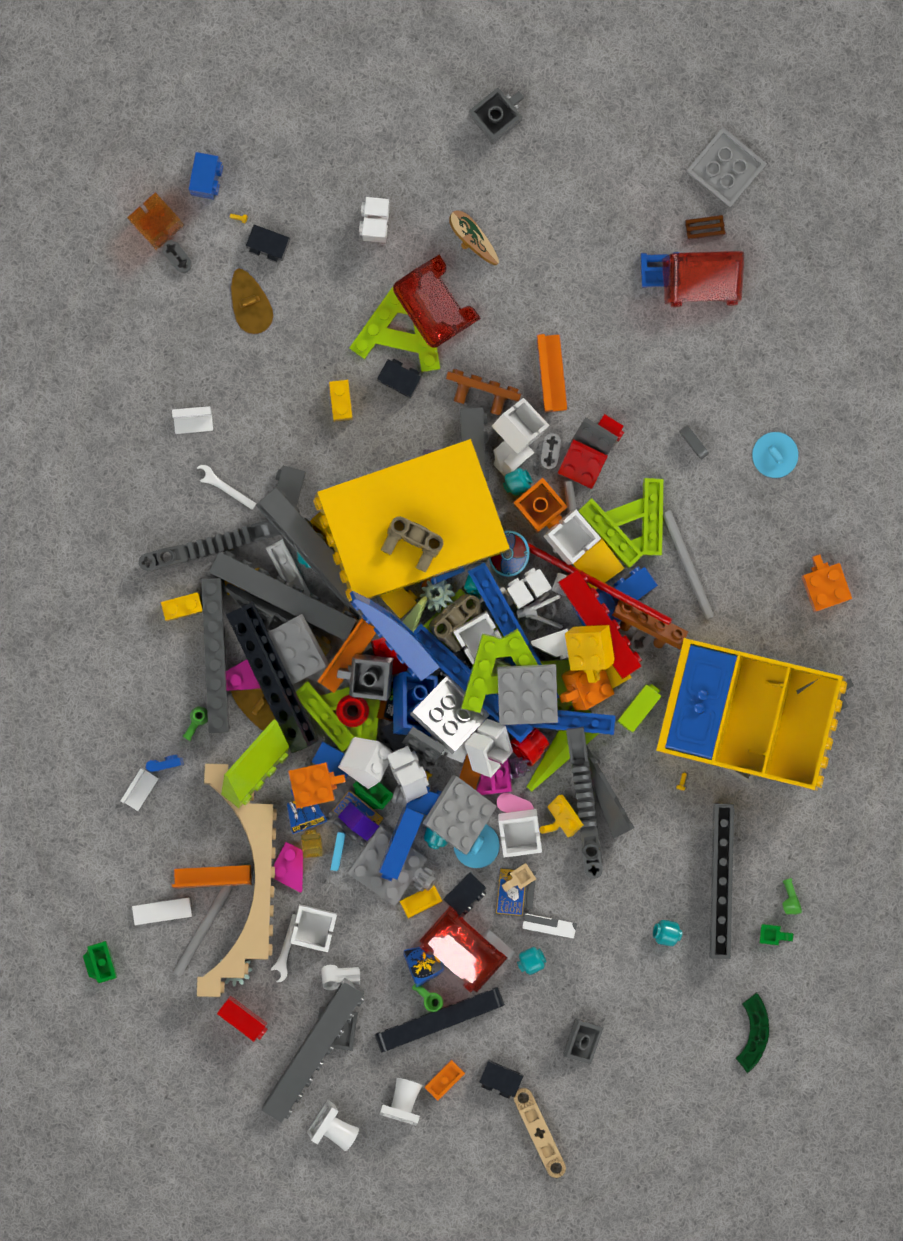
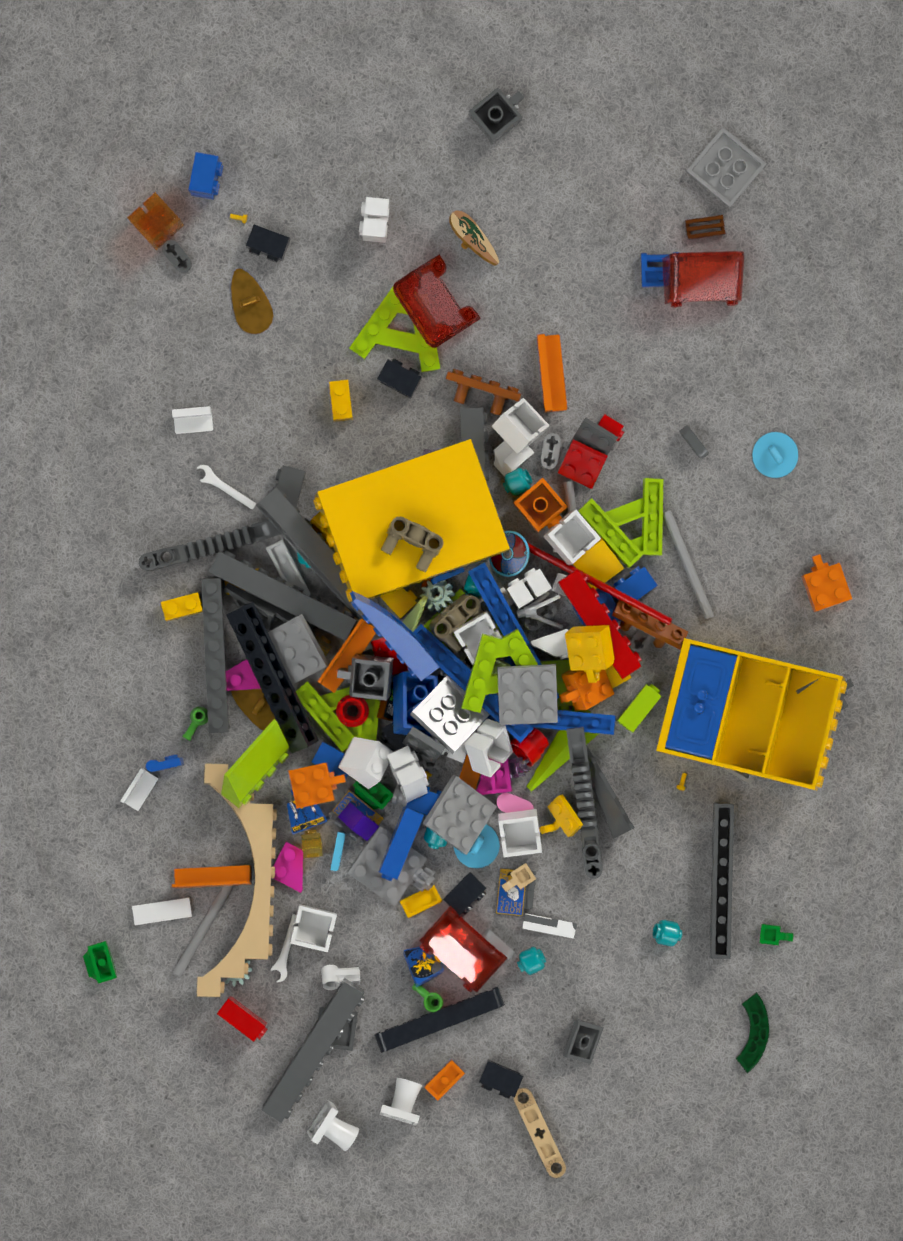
bright green bar [782,878,802,915] -> none

